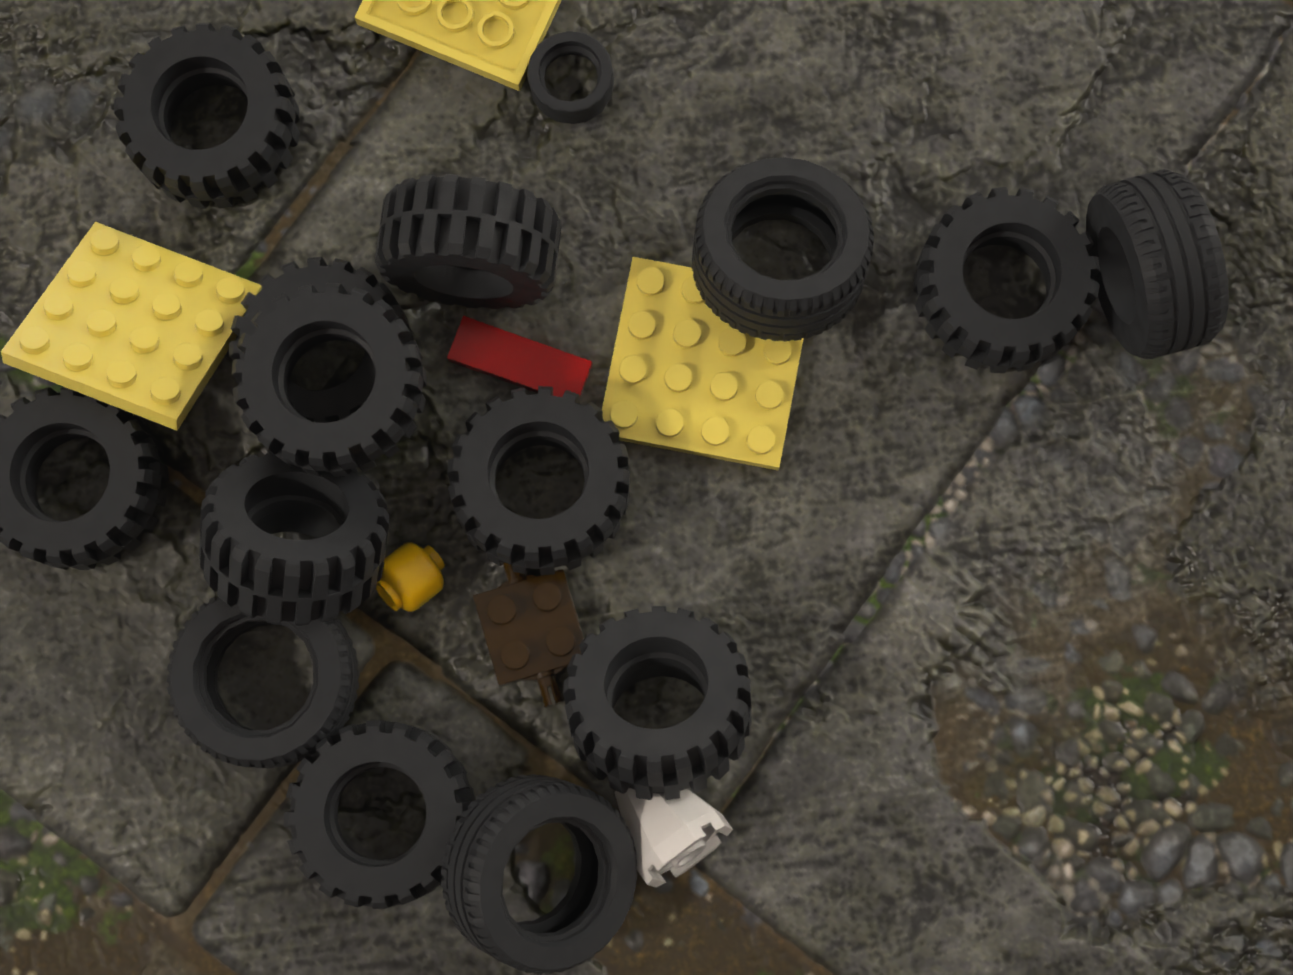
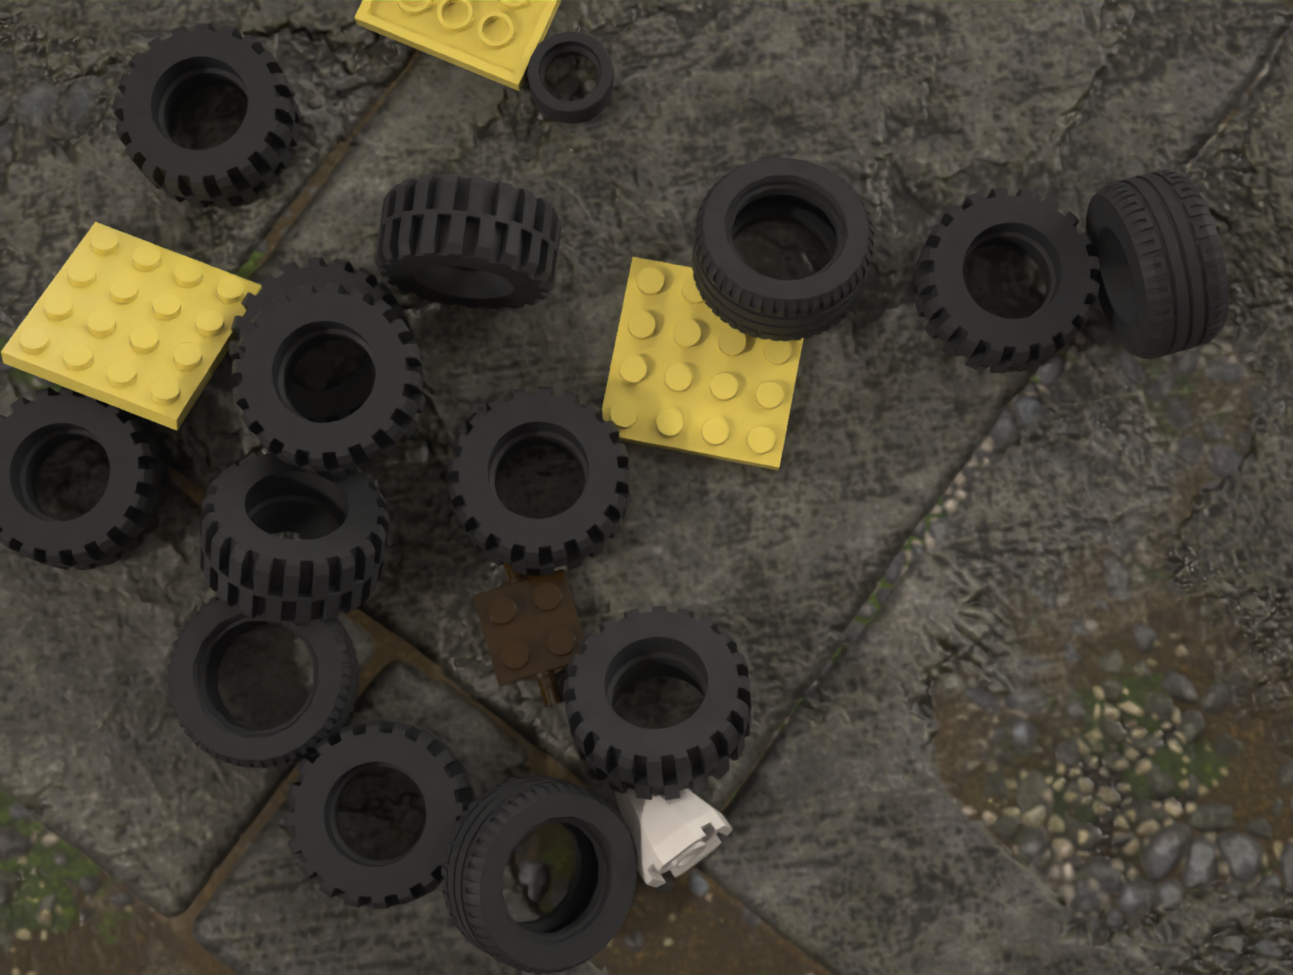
yellow head [376,542,445,612] -> none
red tile [447,316,593,398] -> none

